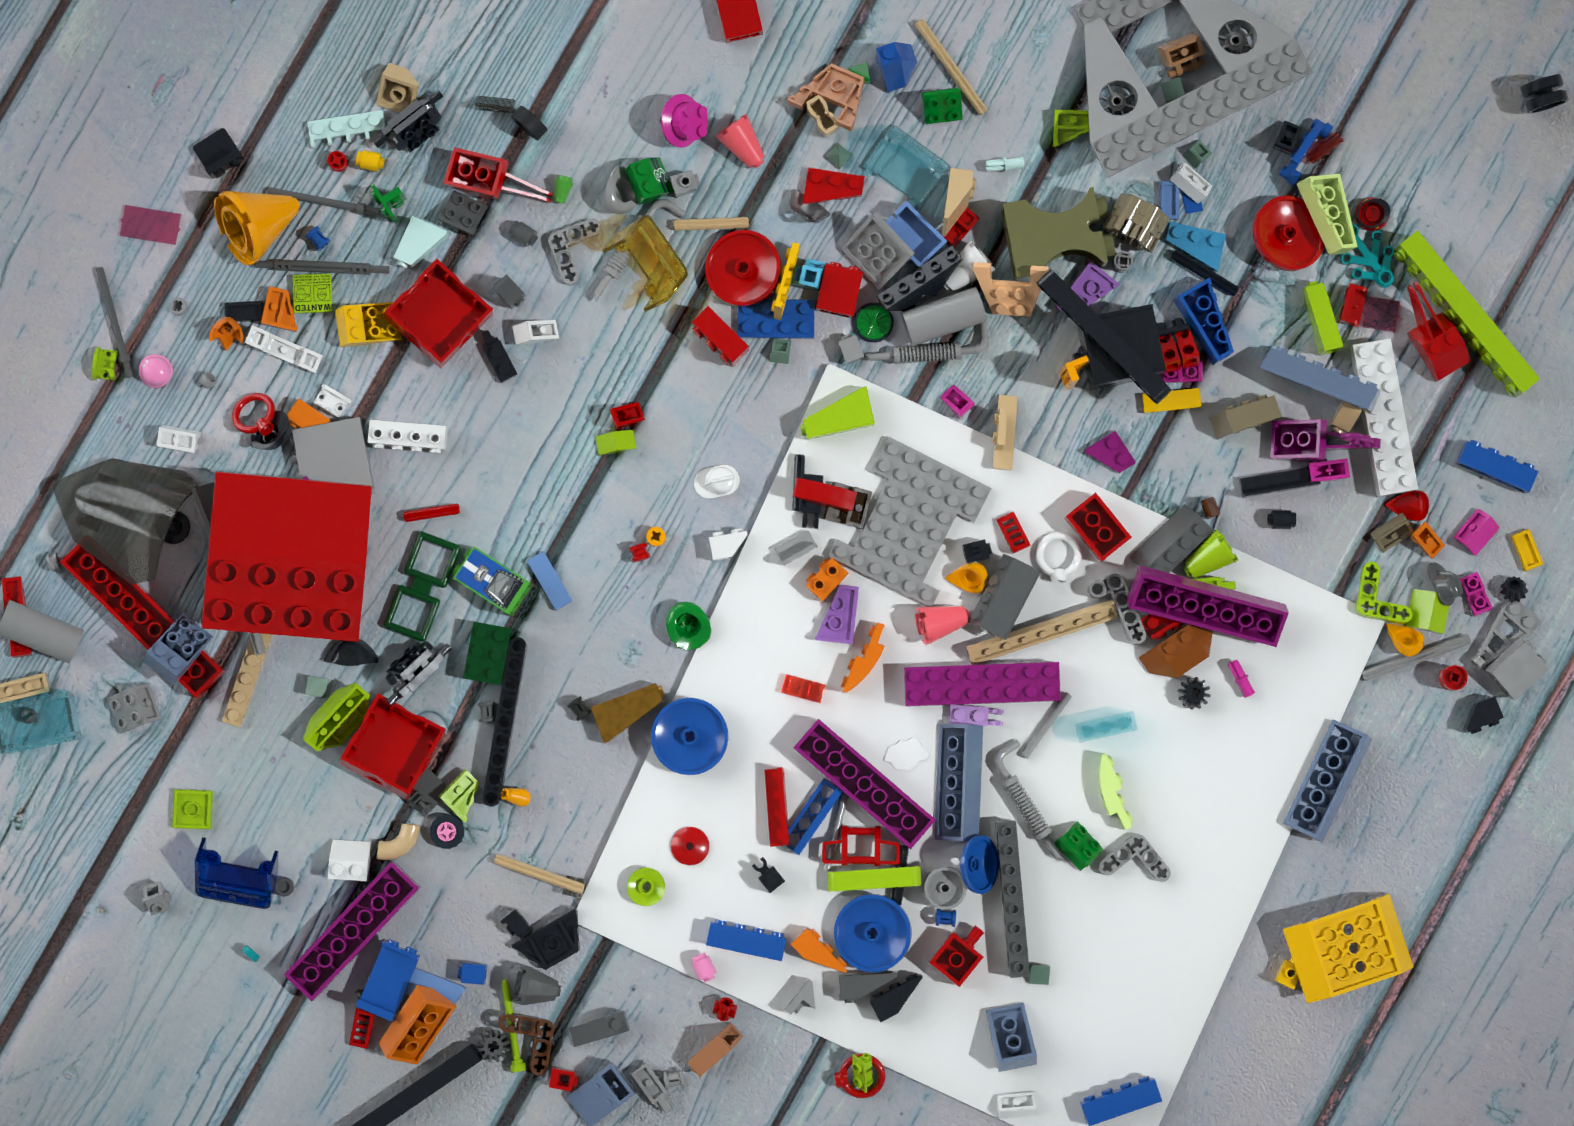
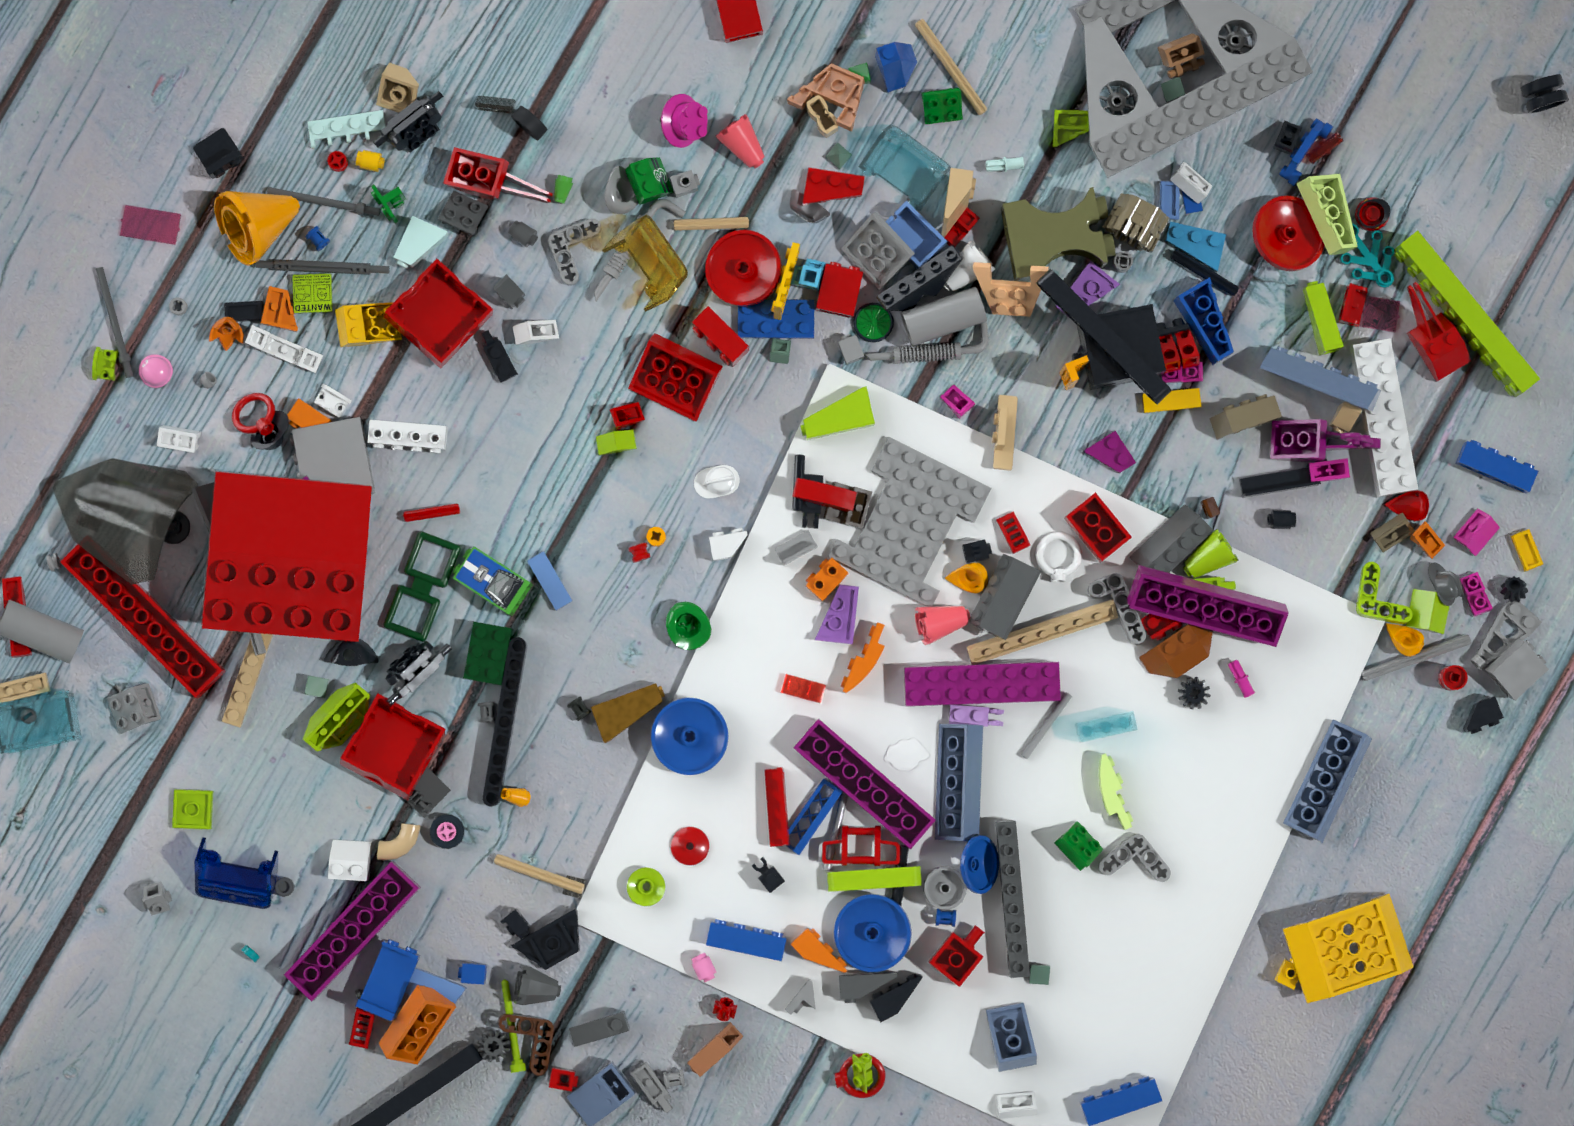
sand blue slope [143,613,213,685] -> none
lime wing [438,769,480,823] -> none
light grey piece [995,740,1065,860] -> none
sand green slope [1183,139,1212,168] -> none
none -> red slope [628,333,723,422]

